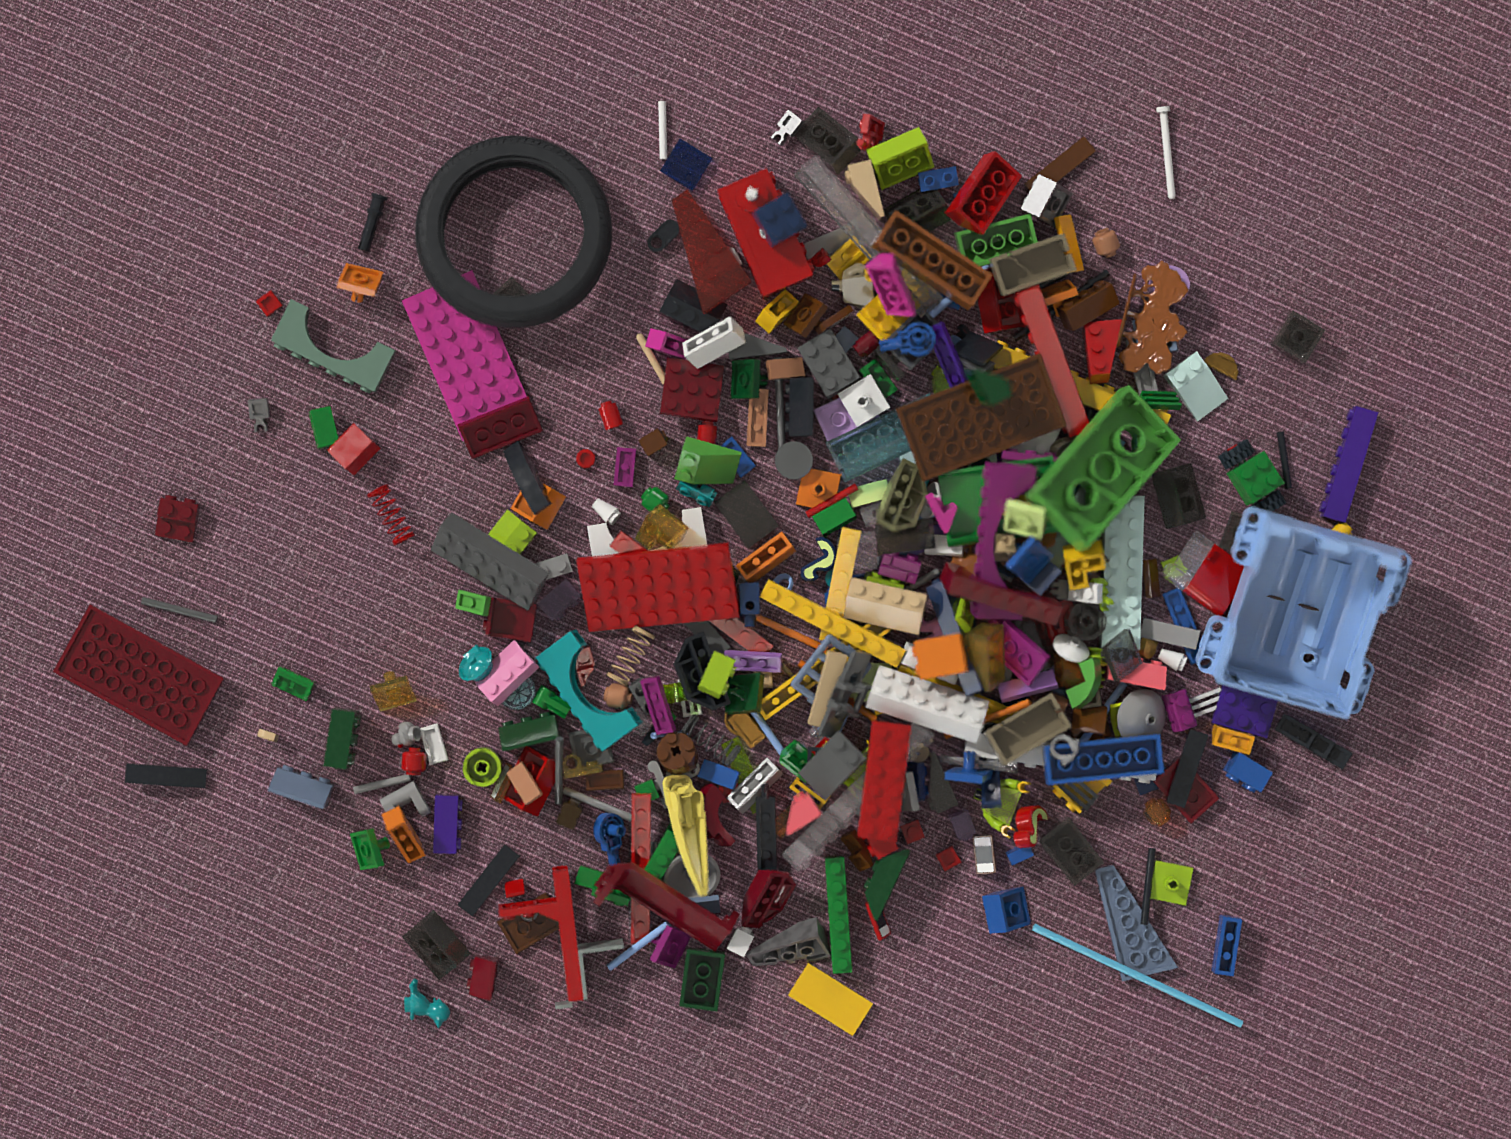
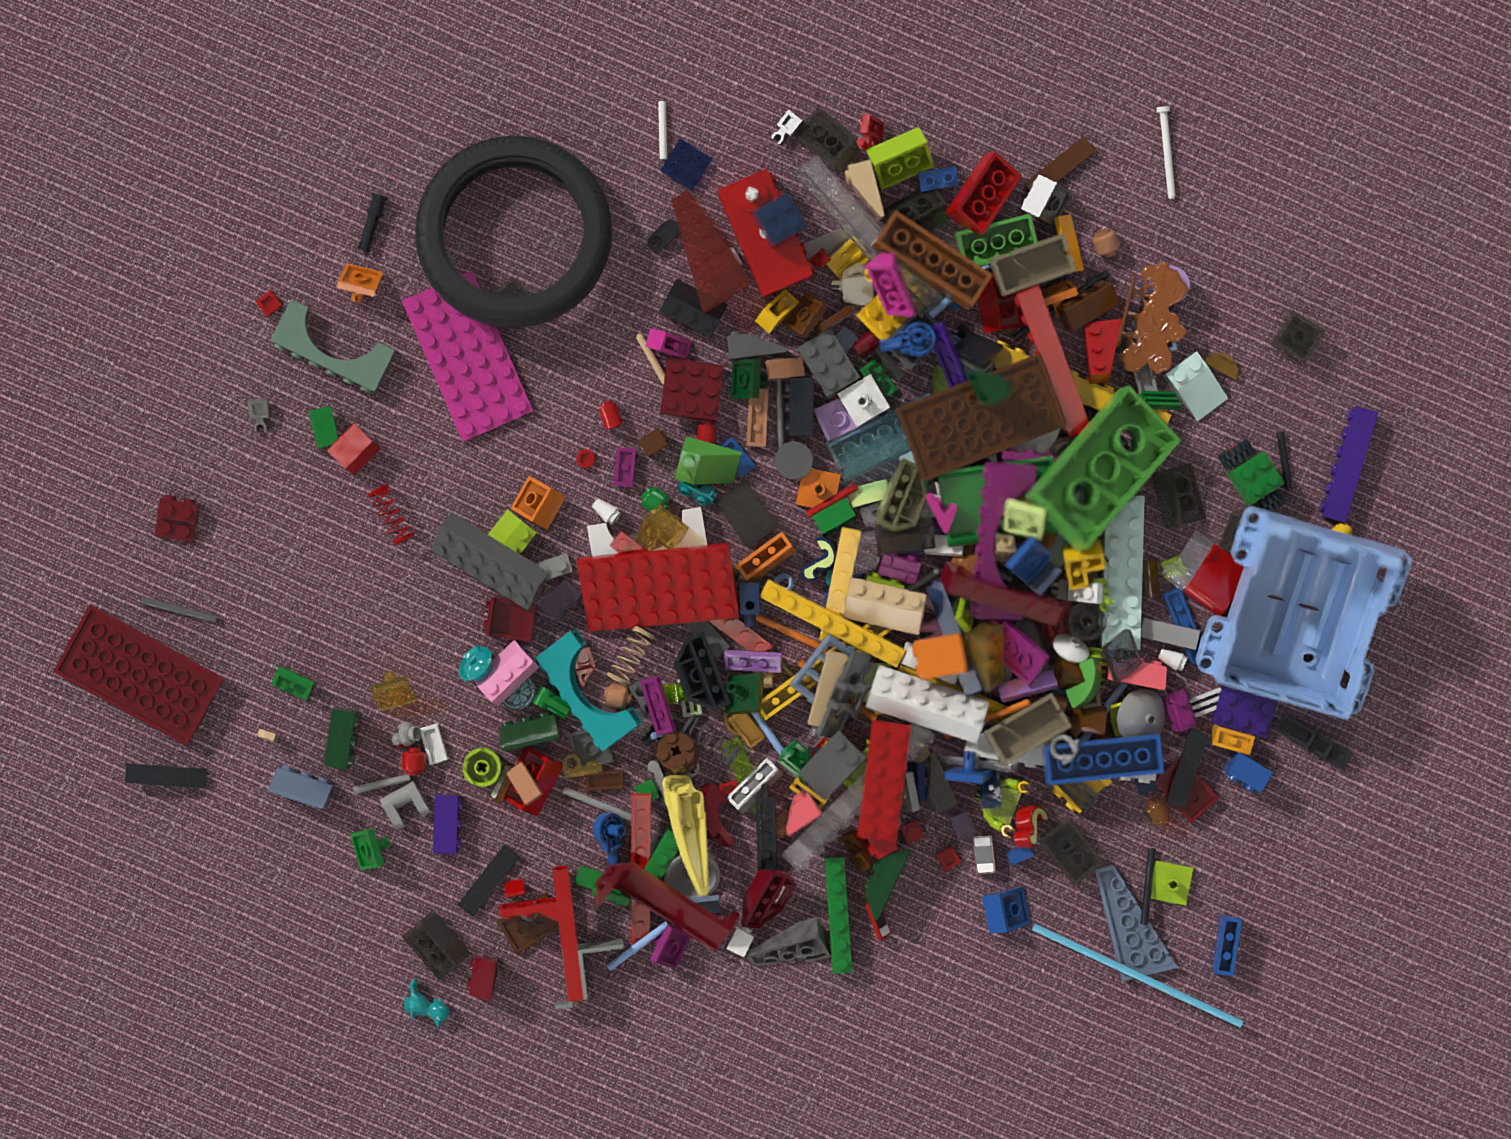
orange brick [382,806,426,864] -> none
bright green plate [455,589,491,616] -> none
dark red tile [457,396,543,459] -> none
black slope [503,441,552,515] -> none
dark grey bar [555,737,563,805] -> none
dark brown brick [556,798,583,830] -> none
dark green brick [679,947,725,1012] -> none
white brick [682,316,745,369] -> none
lime brick [698,651,737,699] -> none
blue tile [698,759,741,791] -> none
yellow tile [788,962,873,1036] -> none
pearl gold tile [1139,638,1158,659] -> none

